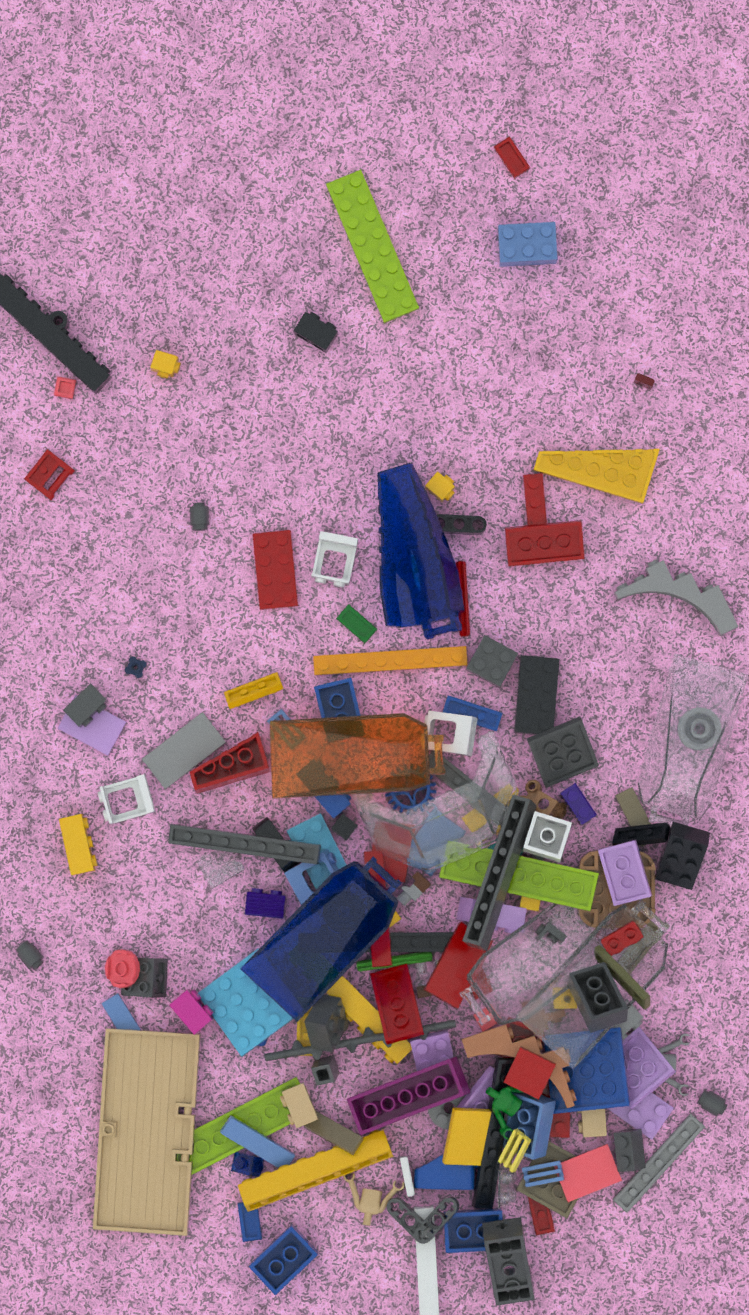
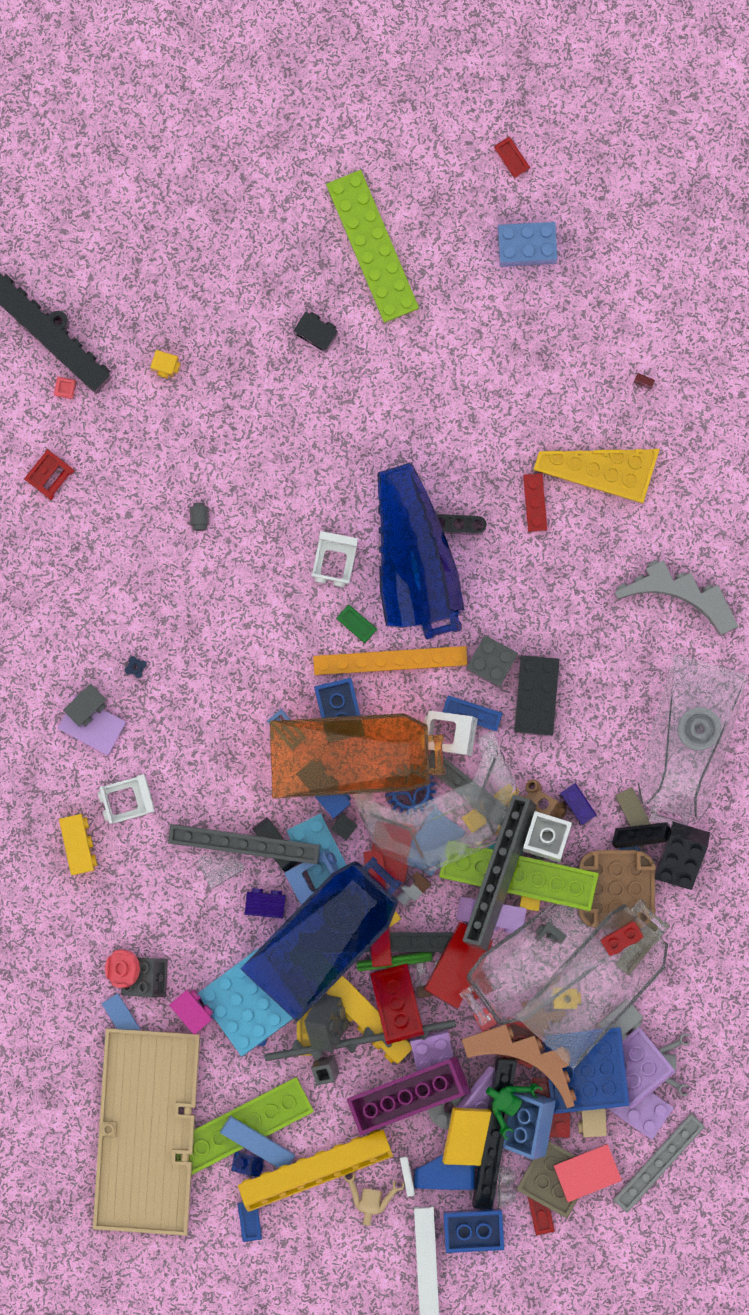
dark grey brick [16,940,44,970] -> none
light grey tile [142,712,226,790] -> none
red wedge [190,732,270,794] -> none
yellow plate [224,672,283,709] -> none
blue brick [249,1224,319,1295] -> none
red plate [253,530,298,610] -> none
tan brick [280,1082,318,1128] -> none
dark tan tile [304,1111,364,1155] -> none
dark grey beam [387,1197,459,1244] -> none
yellow brick [425,471,455,502] -> none
red axle [456,561,470,637] -> none
dark grey plate [482,1217,535,1306] -> none
light yellow tile [498,1128,531,1173] -> none
red tile [504,1047,556,1100] -> none
red plate [505,520,585,567] -> none
medium blue tile [522,1160,564,1187] -> none
dark grey plate [527,716,599,788] -> none
dark grey brick [568,962,628,1033] -> none
olive tile [594,944,650,1010] -> none
lavender plate [598,840,652,906] -> none
dark grey brick [613,1129,646,1172] -> none
dark grey brick [697,1090,727,1117] -> none

